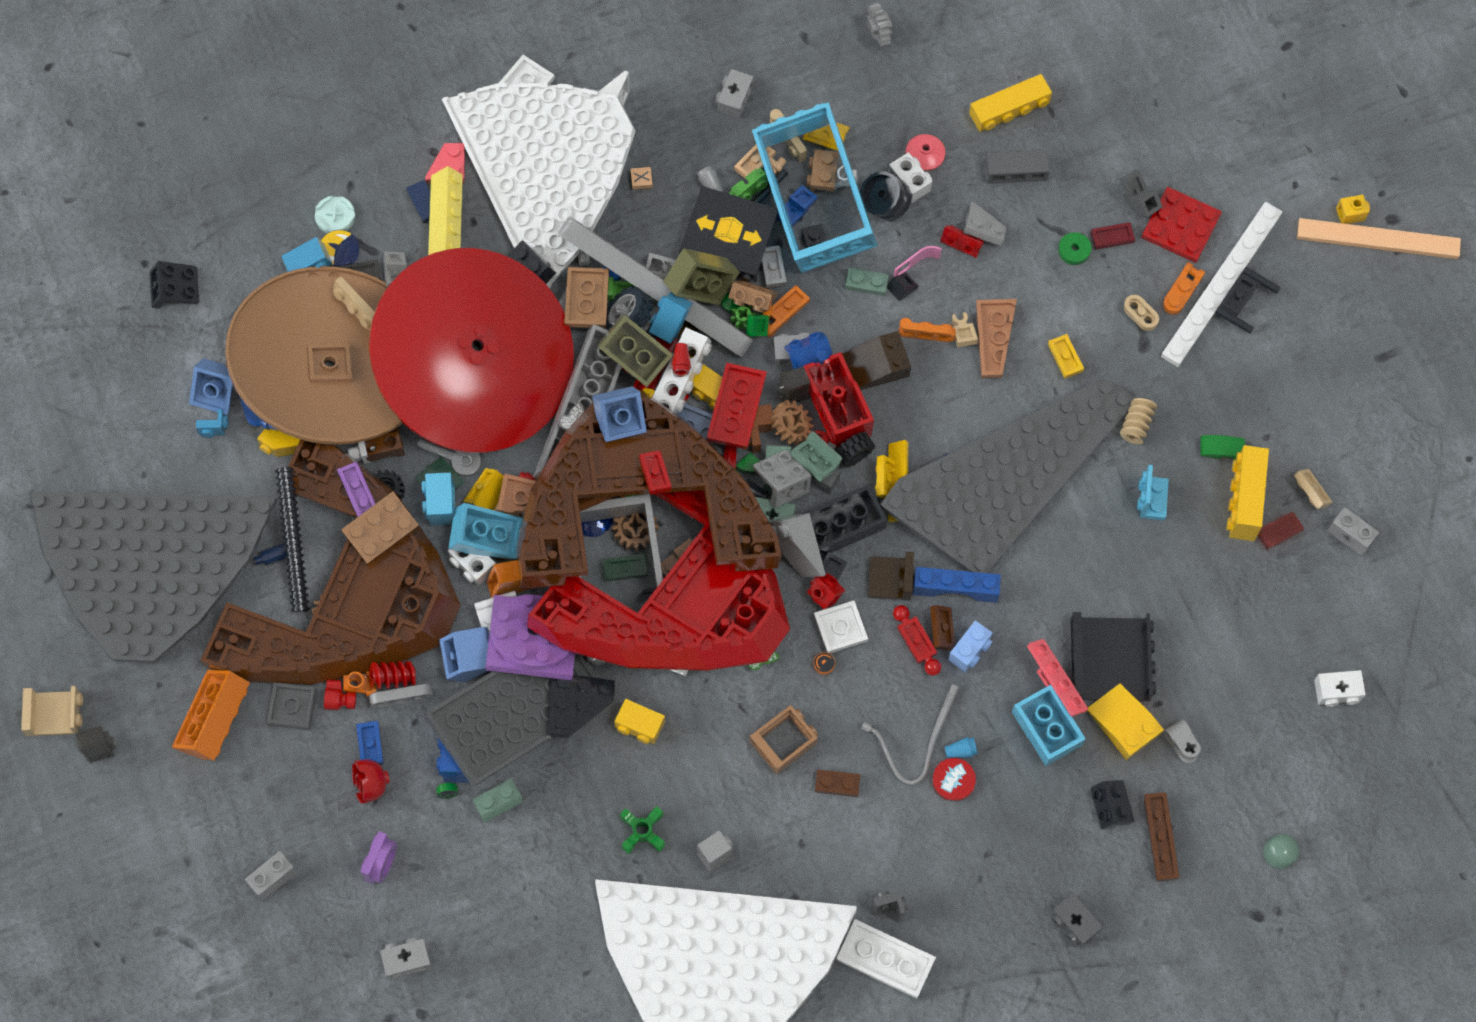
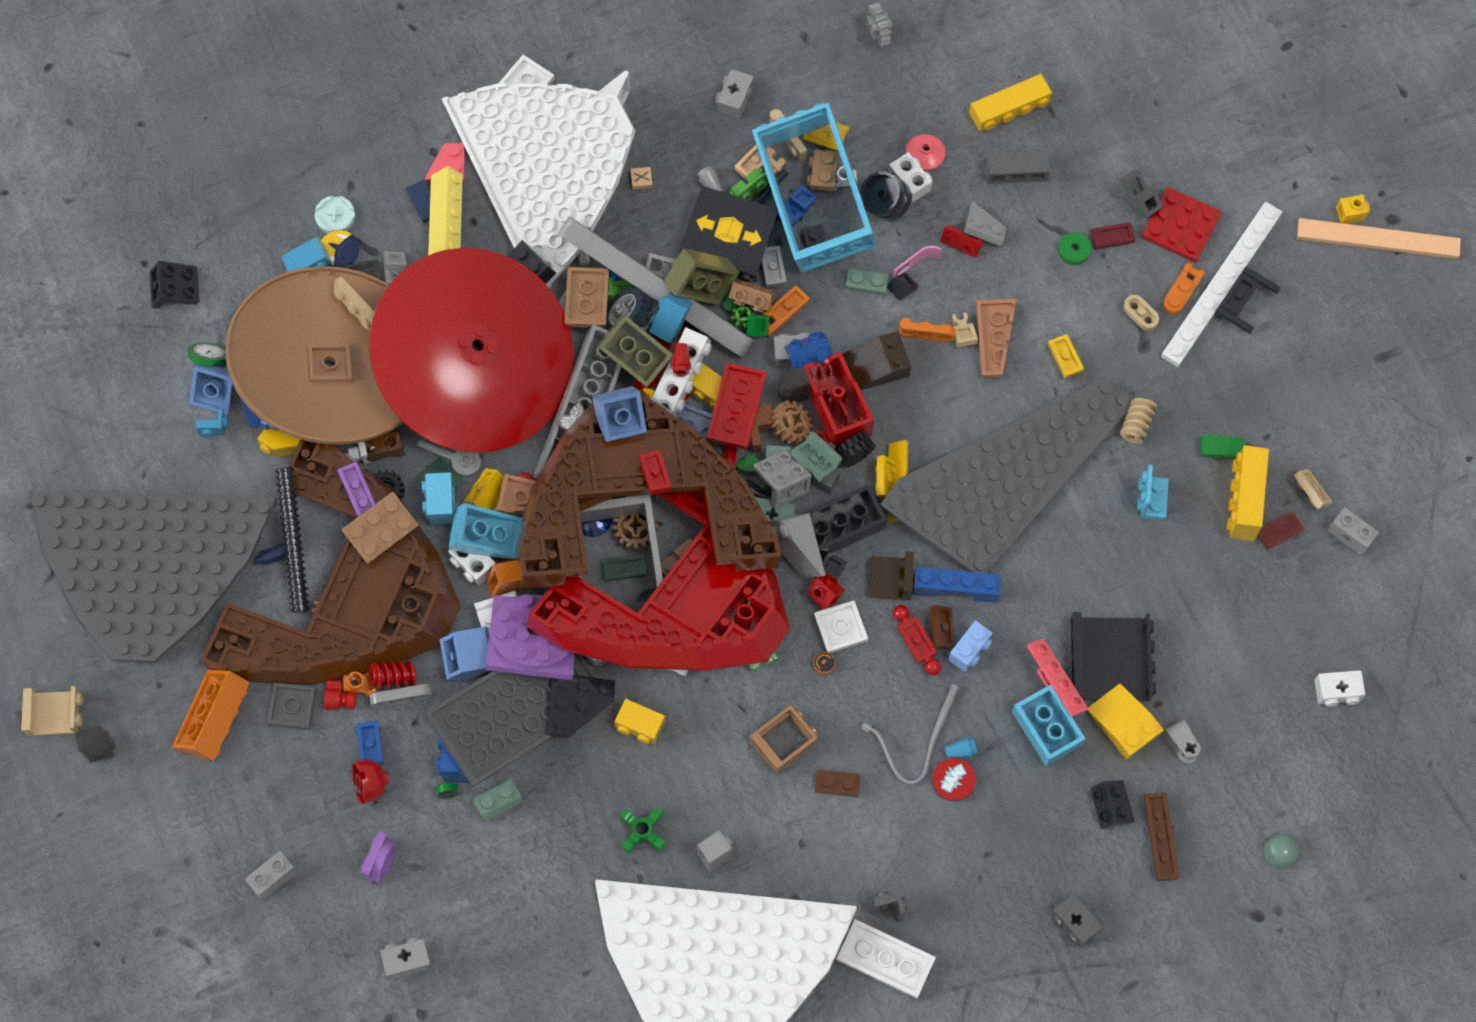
none -> tile [188,342,226,367]

